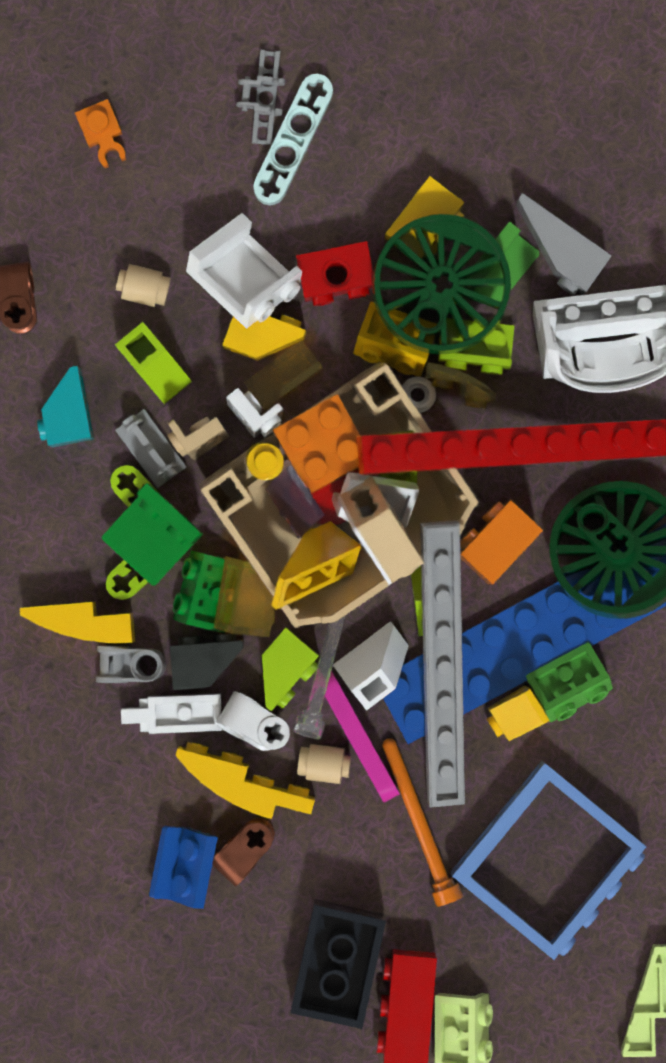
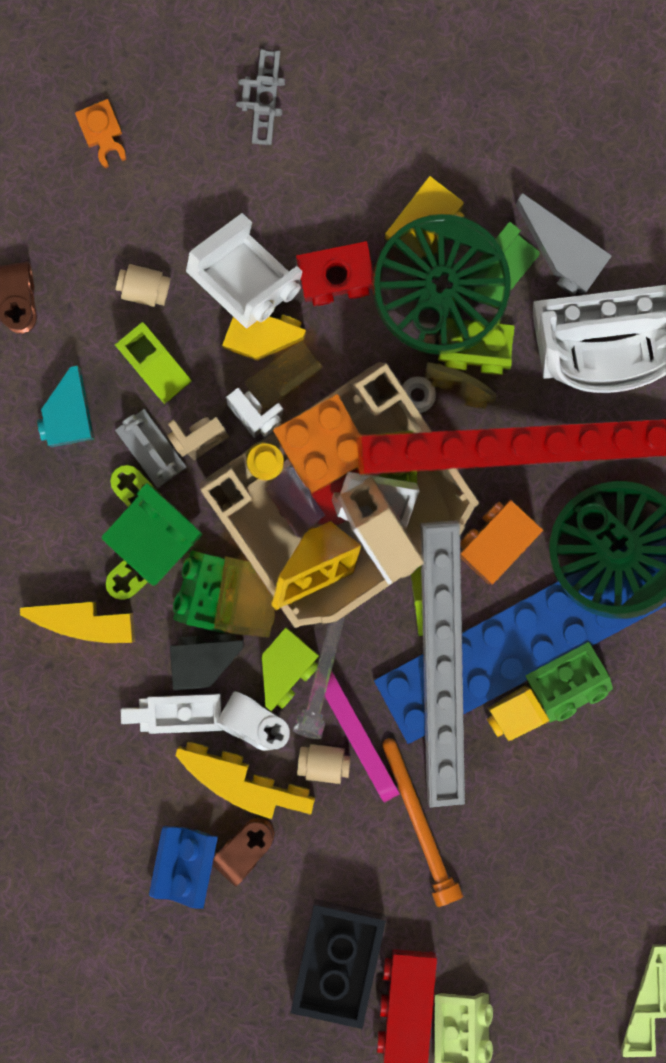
light grey piece [96,645,167,683] -> none
light aqua beam [254,74,333,205] -> none
white slope [333,621,409,710] -> none
yellow bracket [353,301,437,377] -> none
medium blue window [451,761,646,960] -> none

